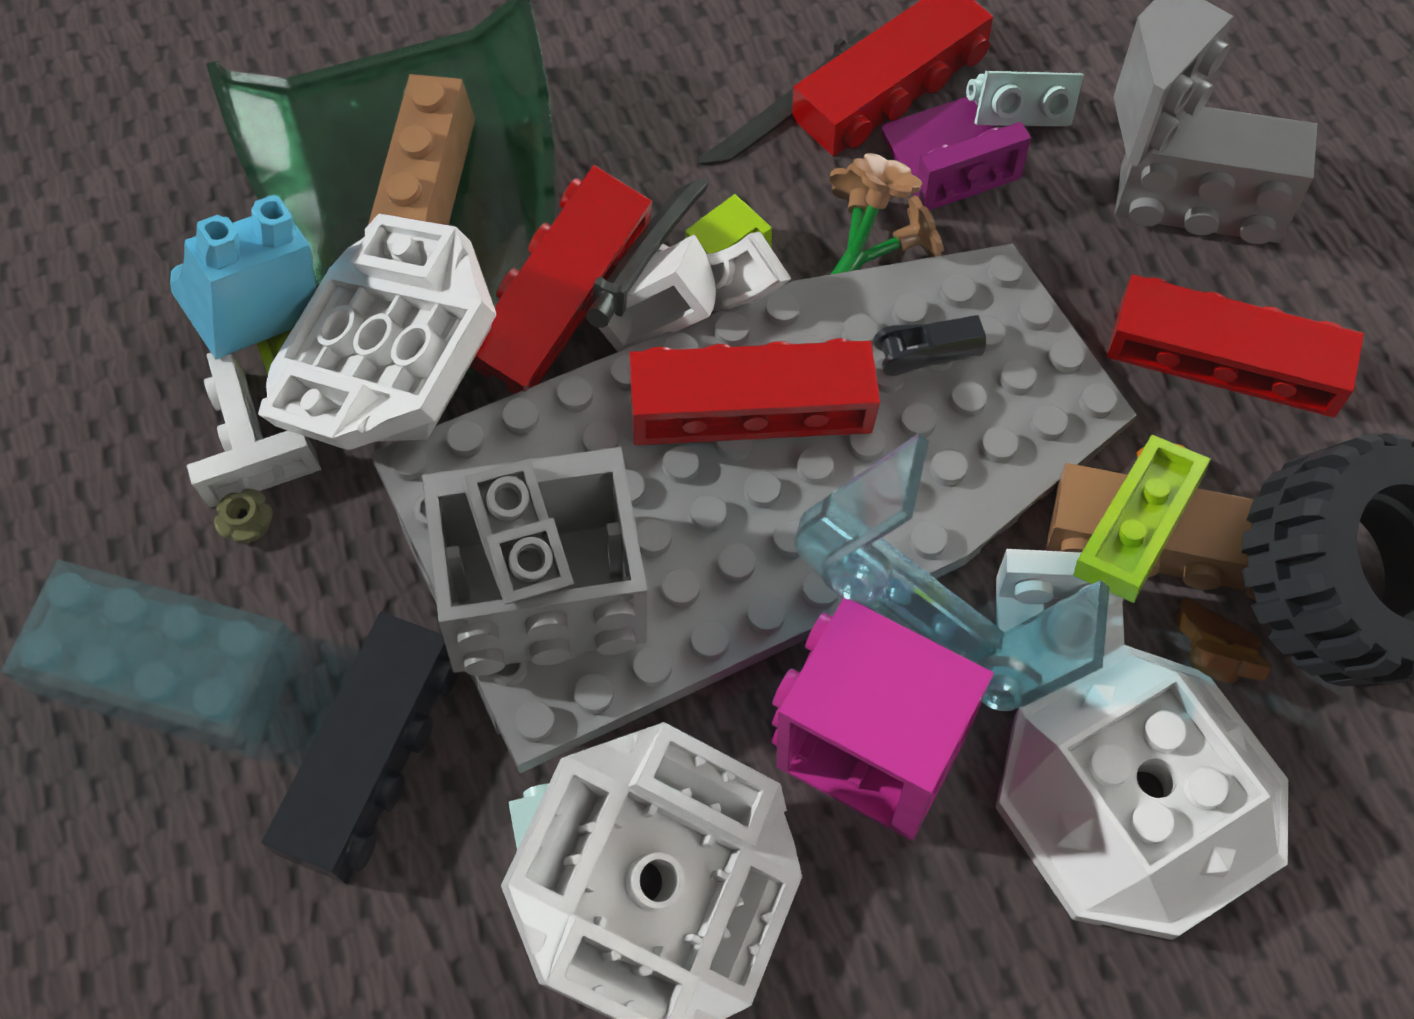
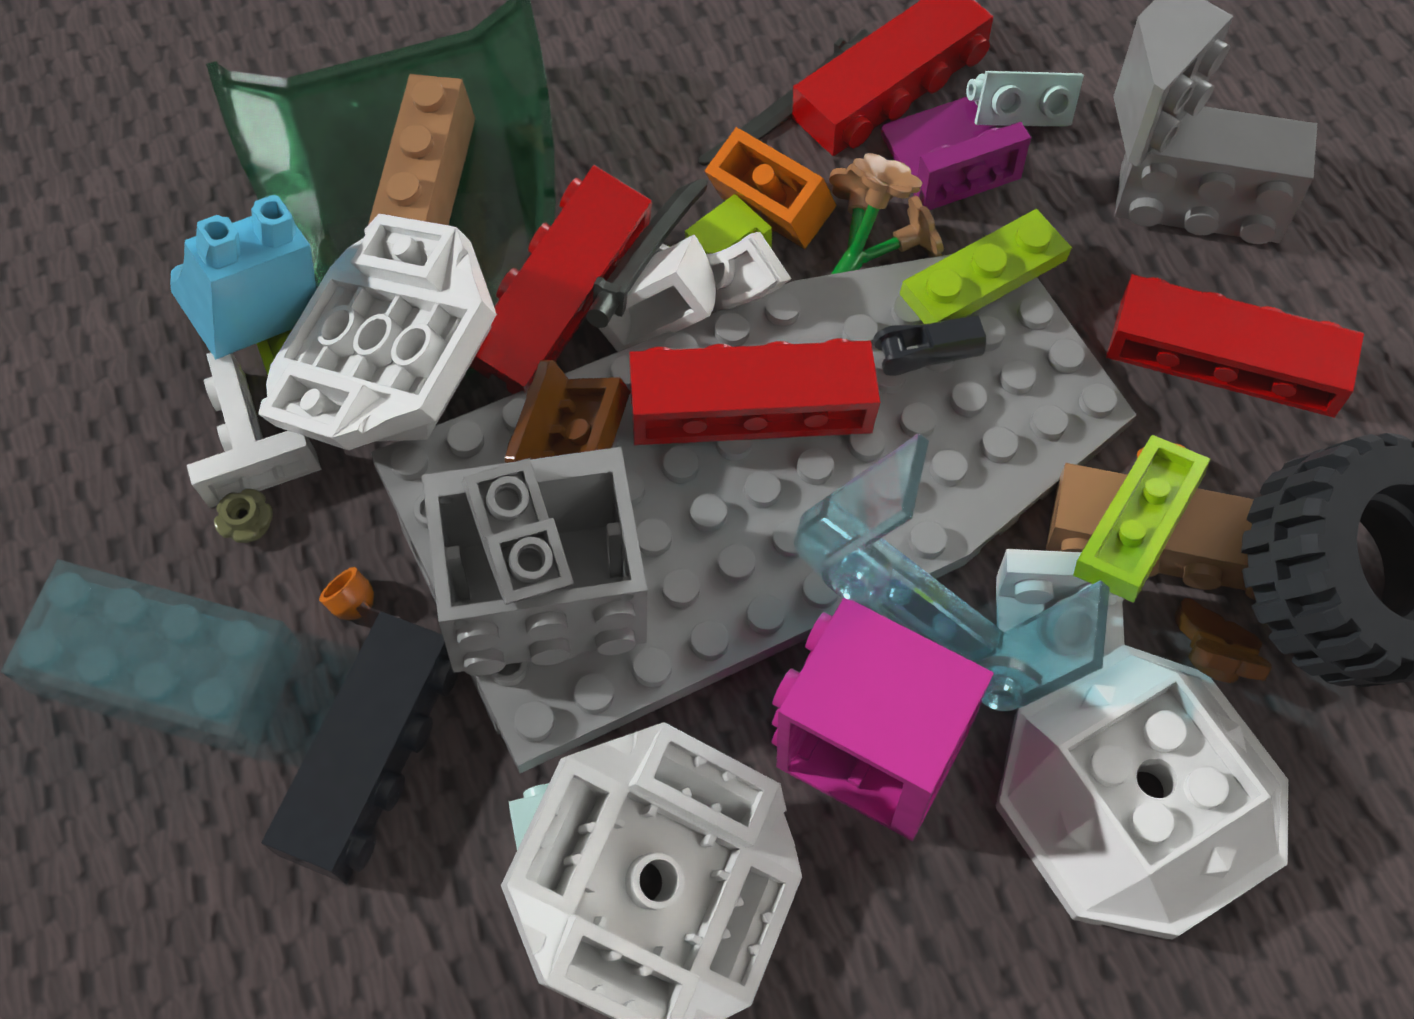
none -> orange hinge [319,567,374,621]
none -> reddish brown bracket [505,360,631,463]
none -> orange brick [704,127,837,249]
none -> lime plate [899,209,1072,324]

